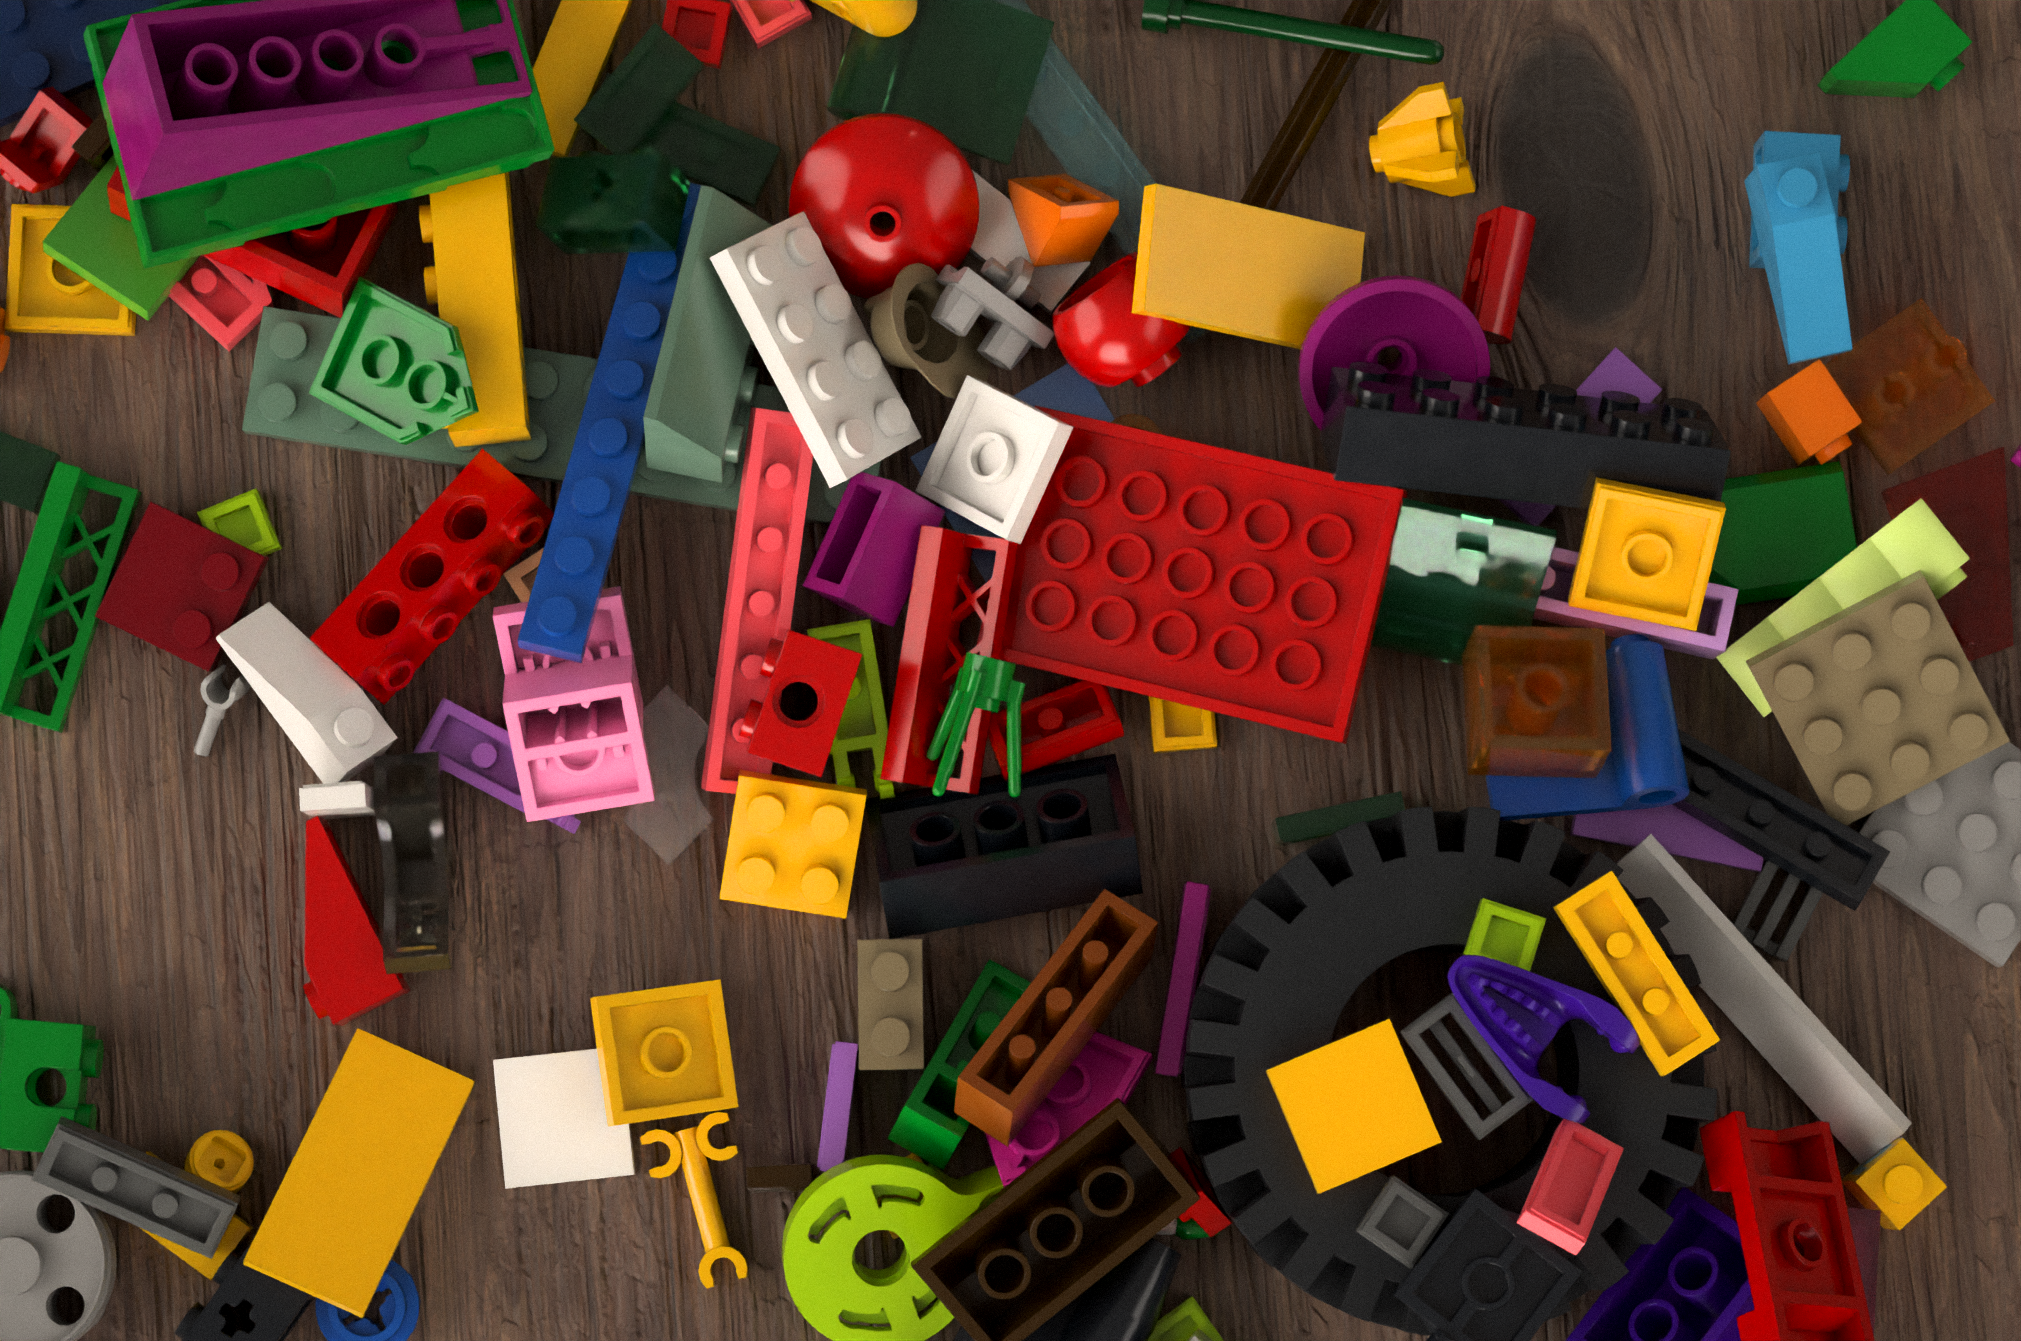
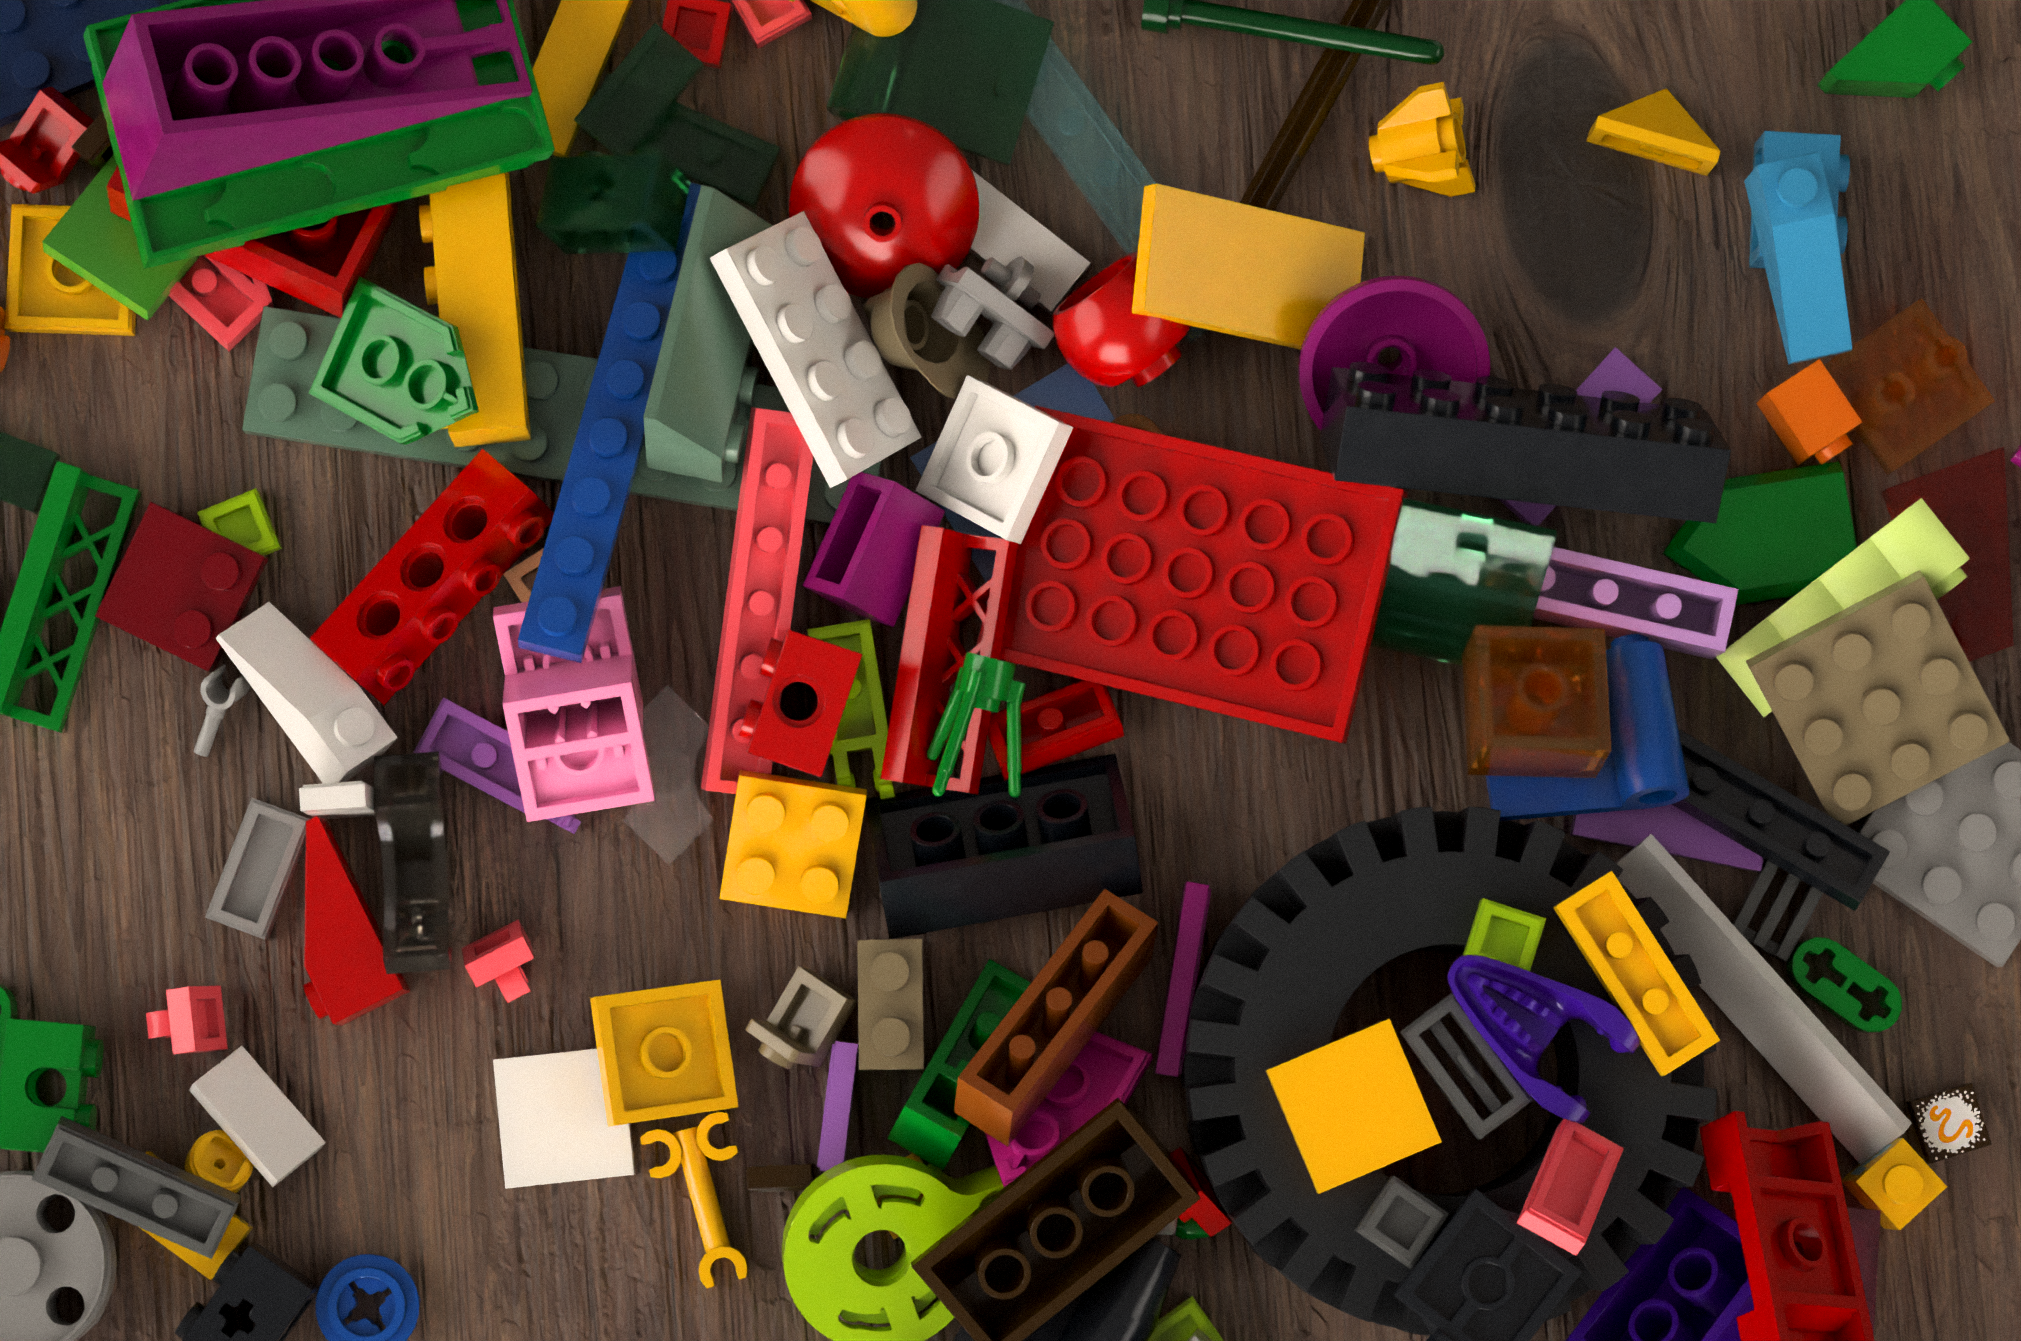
yellow tile [243,1028,475,1318] -> none
orange slope [1008,174,1119,267] -> none
yellow tile [1148,696,1217,753] -> none
clear green tile [1271,791,1405,846] -> none
red brick [1460,205,1537,344] -> none
yellow tile [1568,477,1726,631] -> none
none -> coral tile [146,986,228,1054]
none -> white tile [189,1046,326,1187]
none -> light grey tile [205,797,310,941]
none -> coral tile [461,919,534,1003]
none -> dark tan bracket [745,966,858,1069]
none -> yellow slope [1586,88,1720,176]
none -> green beam [1787,937,1902,1033]
none -> tile [1906,1083,1992,1164]

